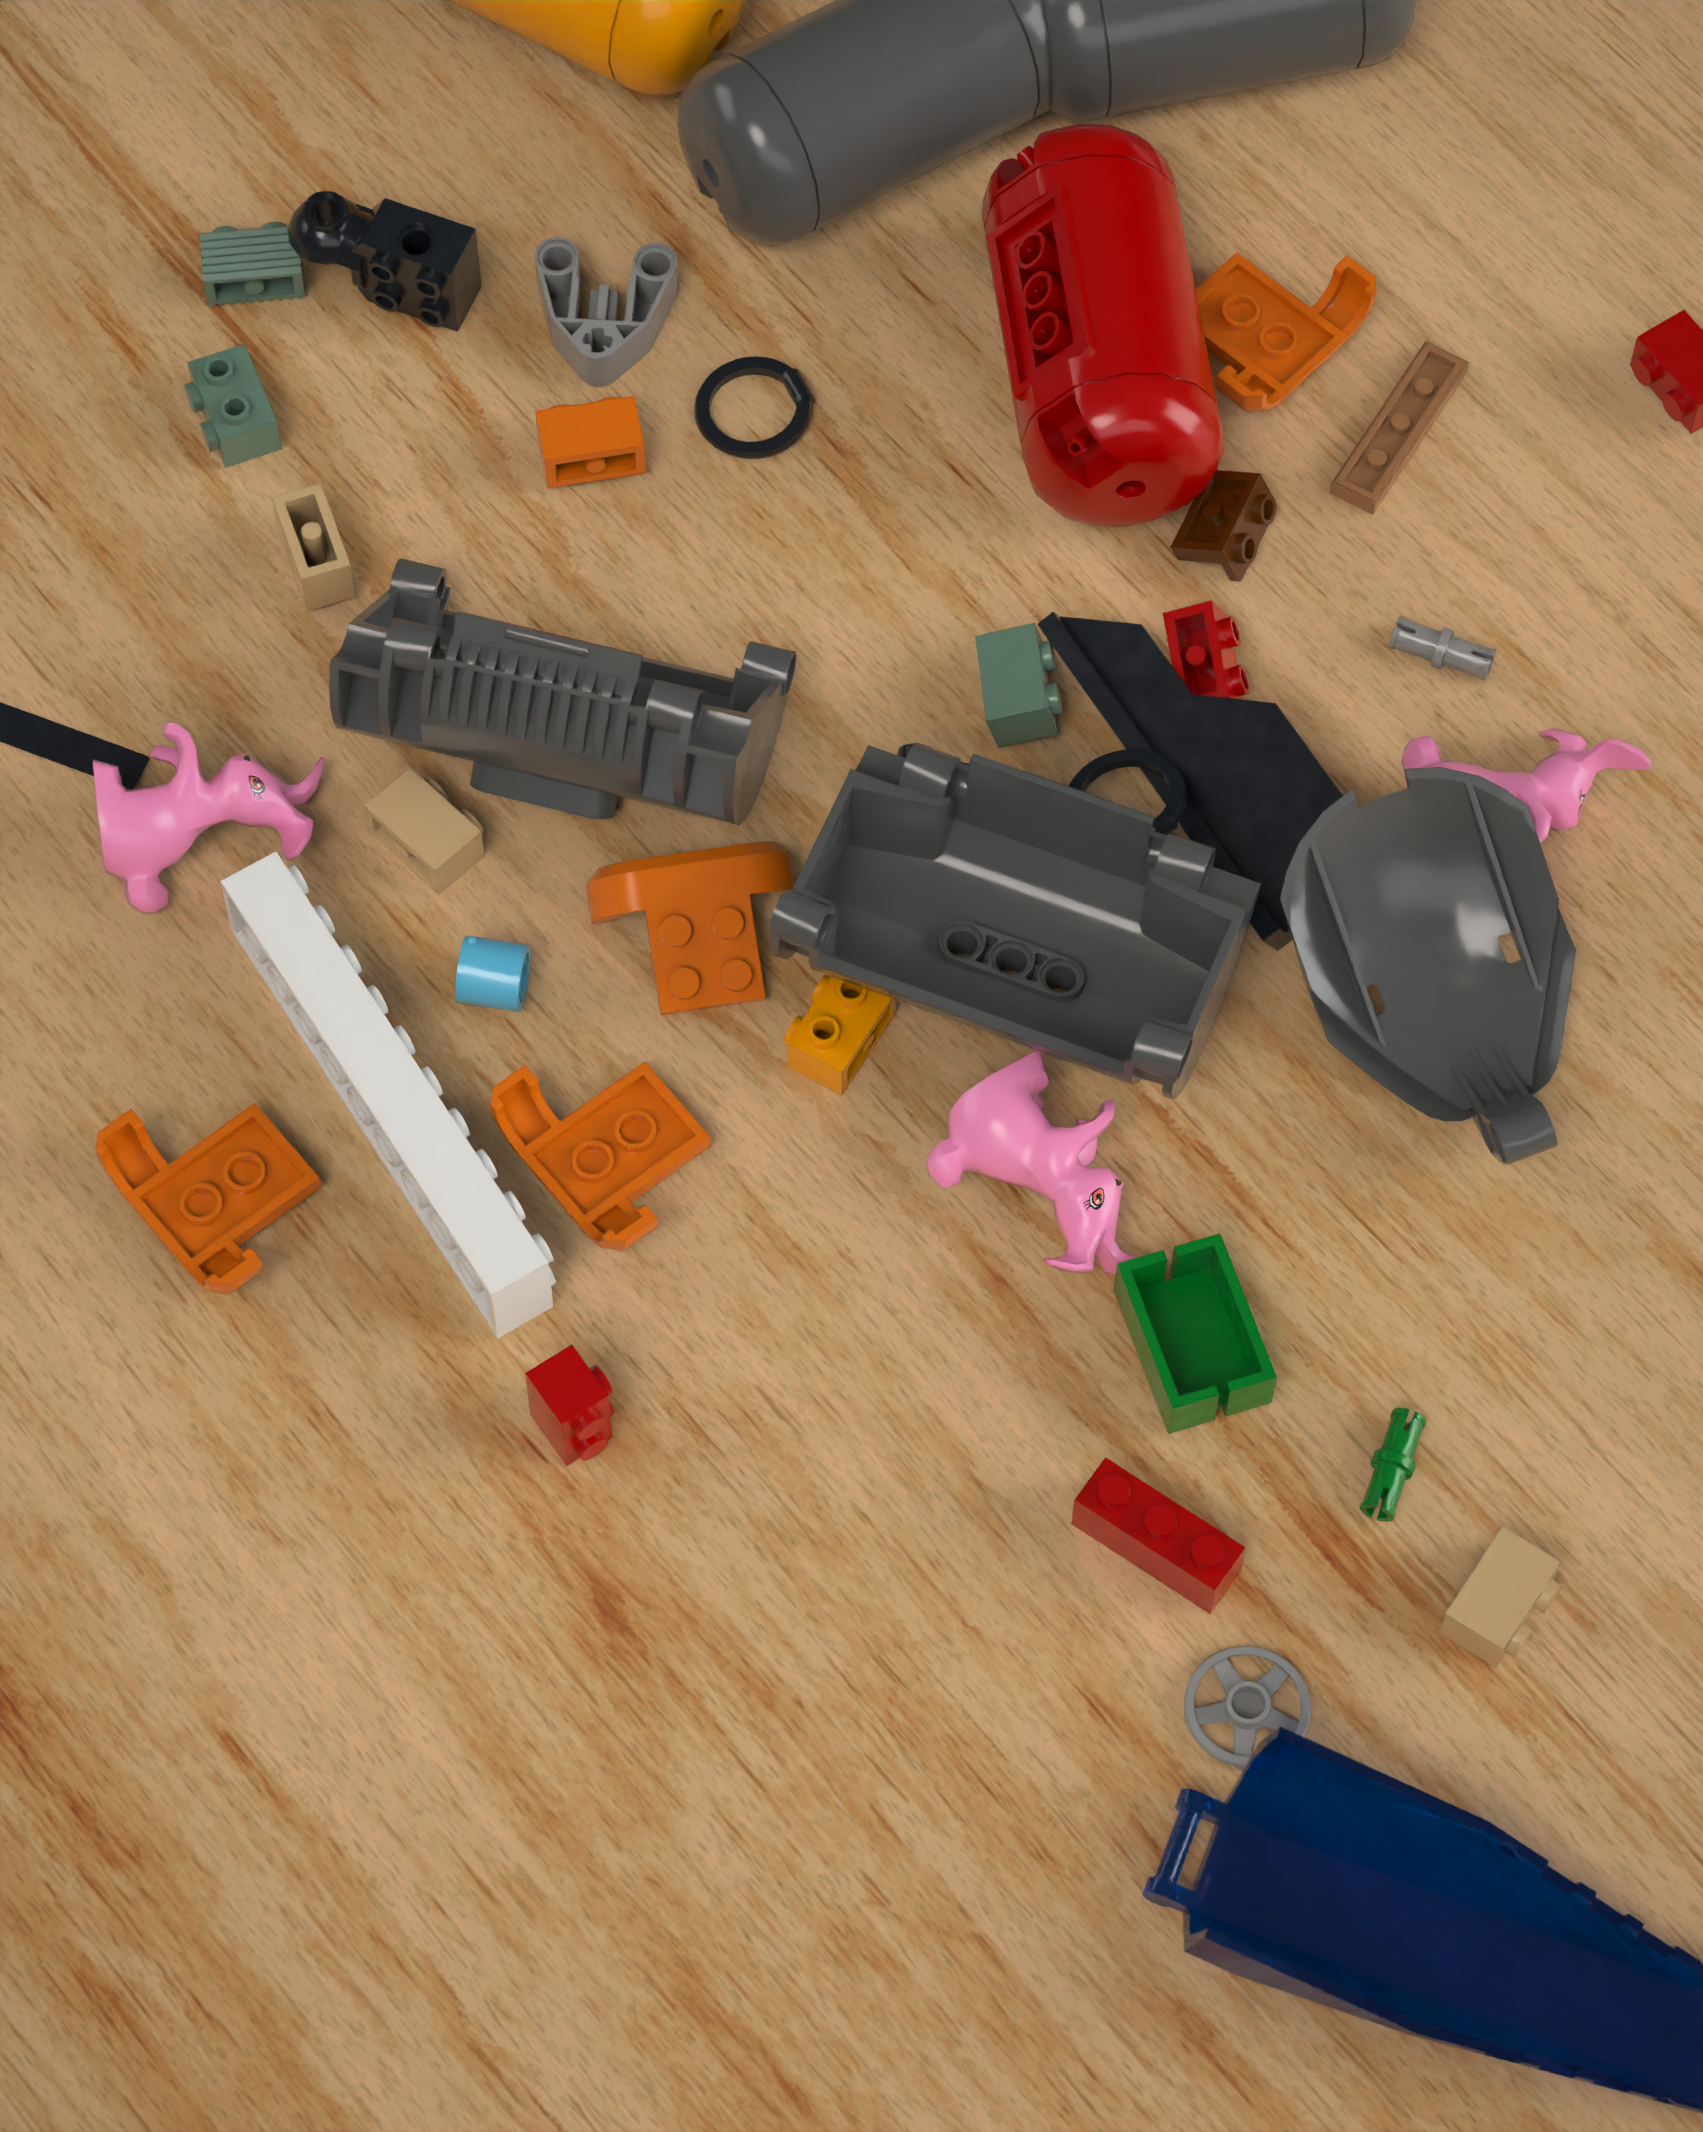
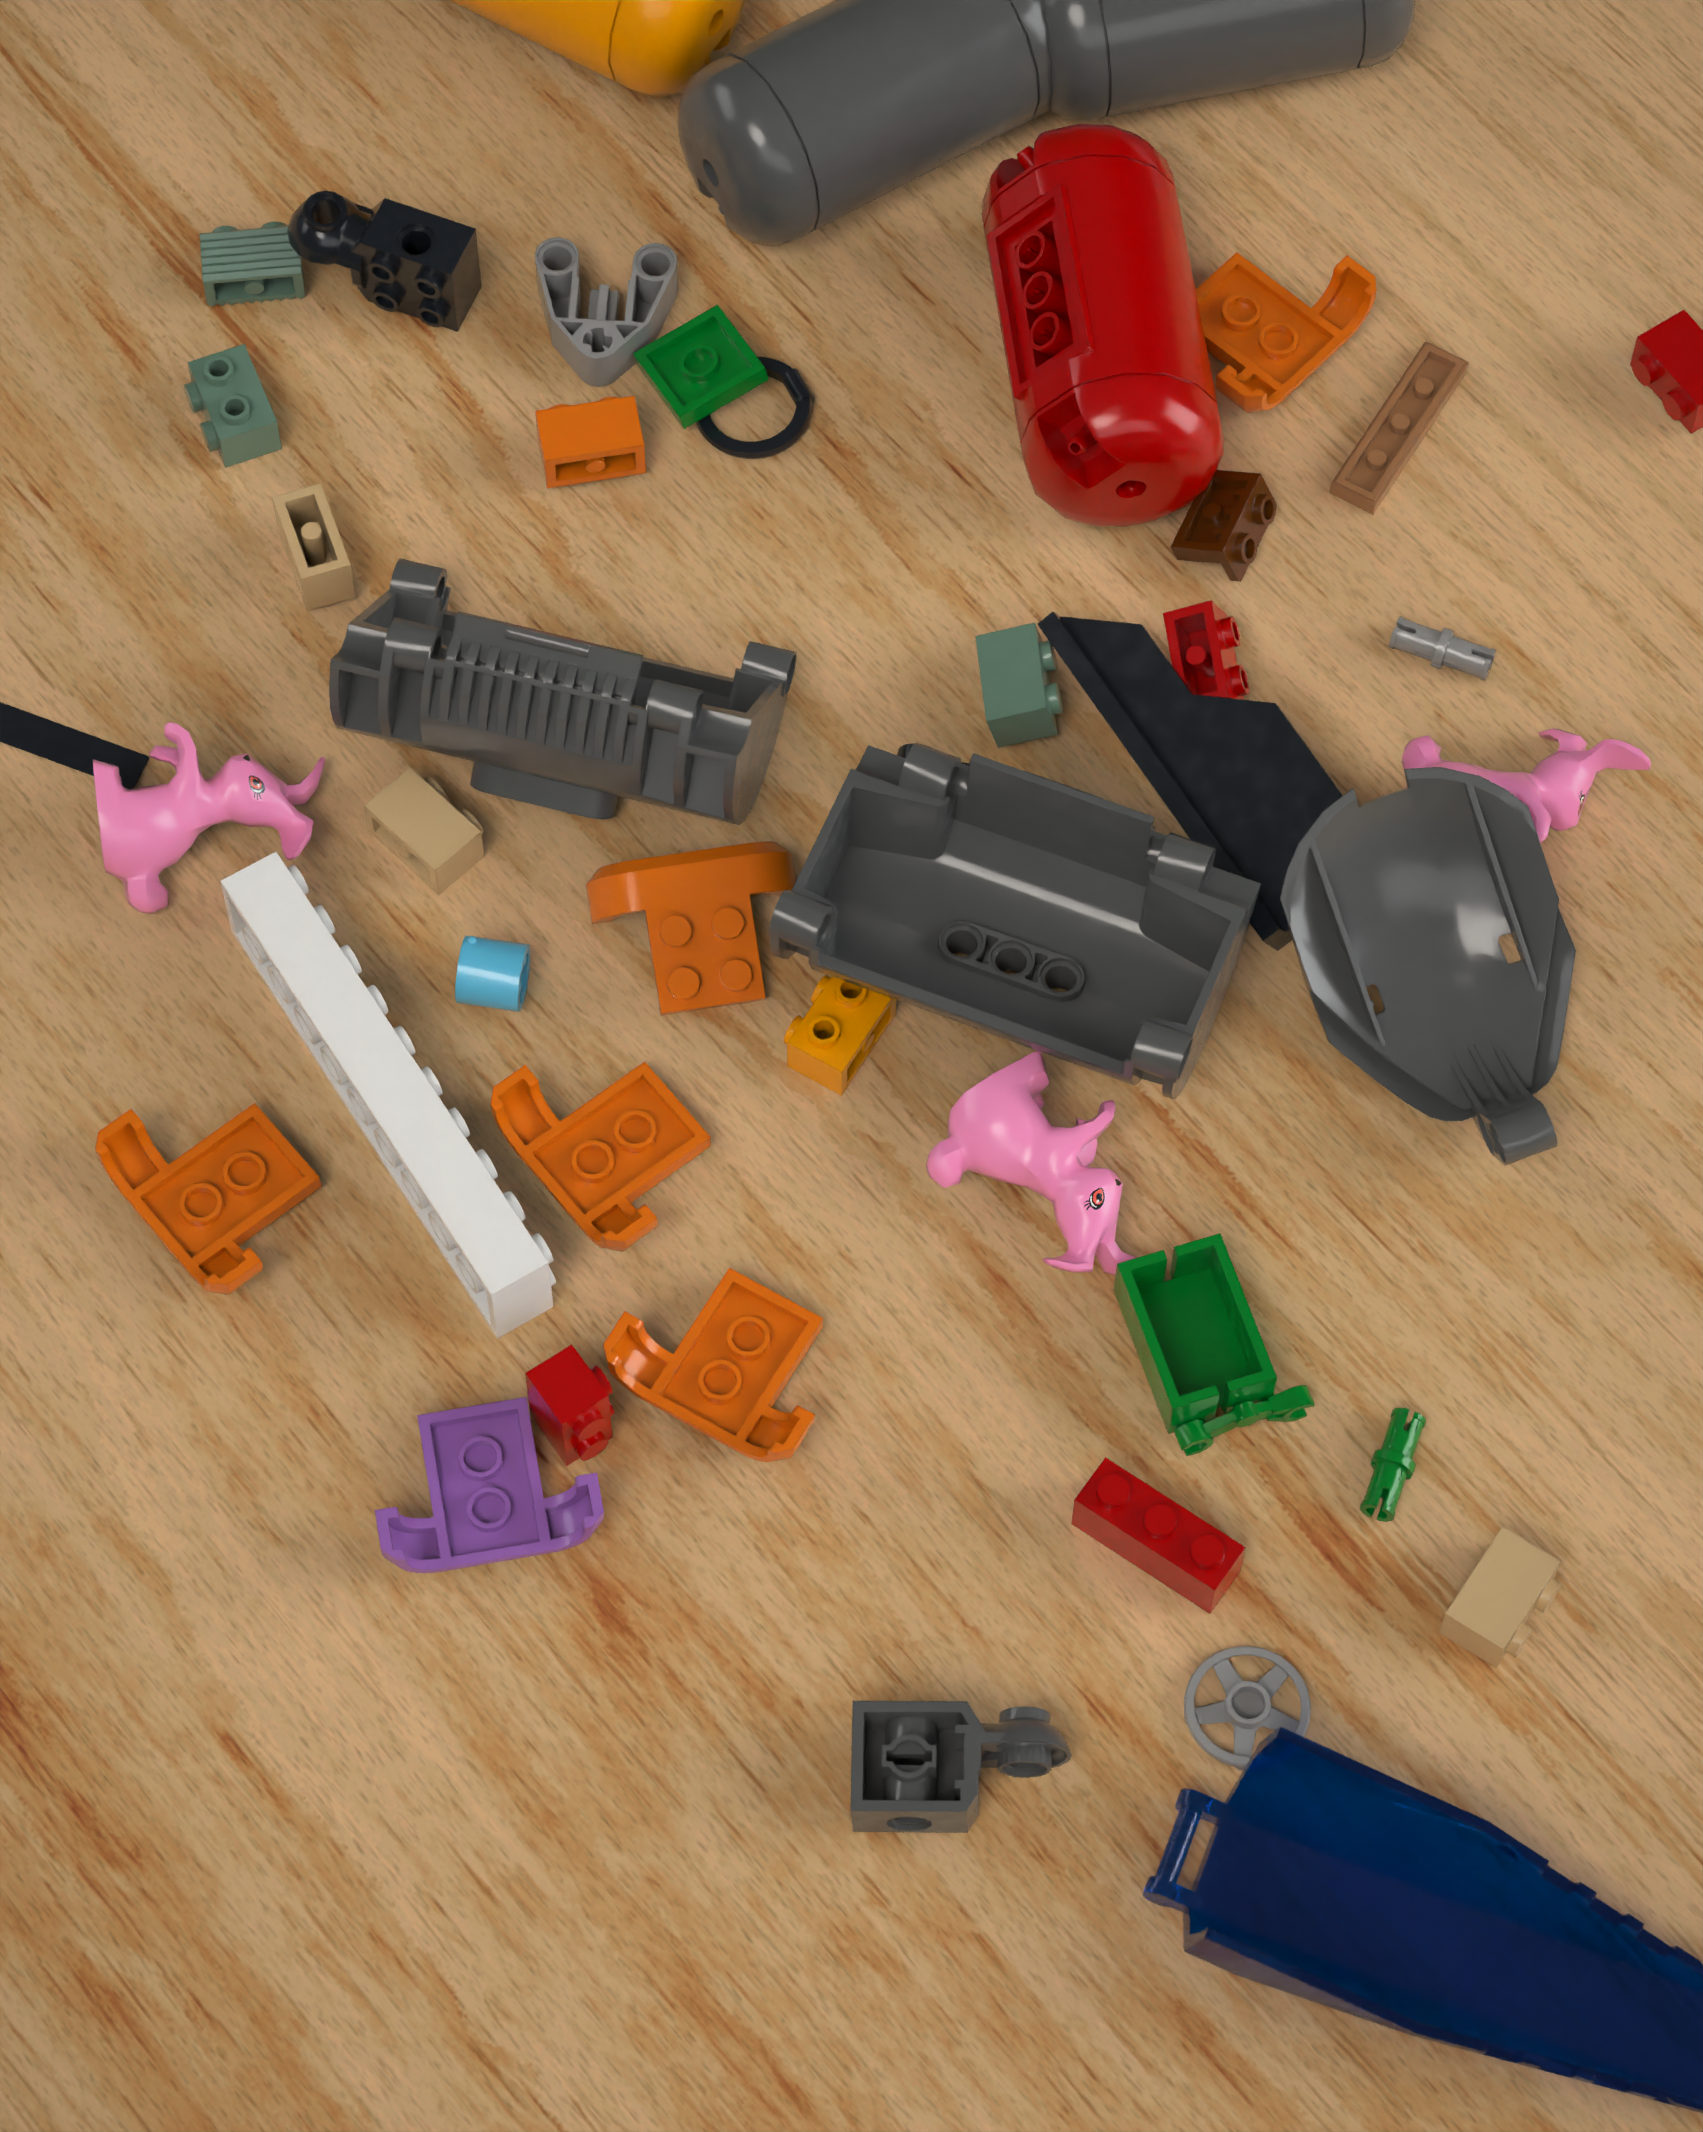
black piece [1069,749,1187,835] -> none
none -> medium lavender piece [375,1397,604,1573]
none -> orange piece [603,1268,823,1462]
none -> green plate [633,304,769,429]
none -> dark grey brick [850,1701,1072,1833]
none -> green piece [1174,1385,1315,1456]

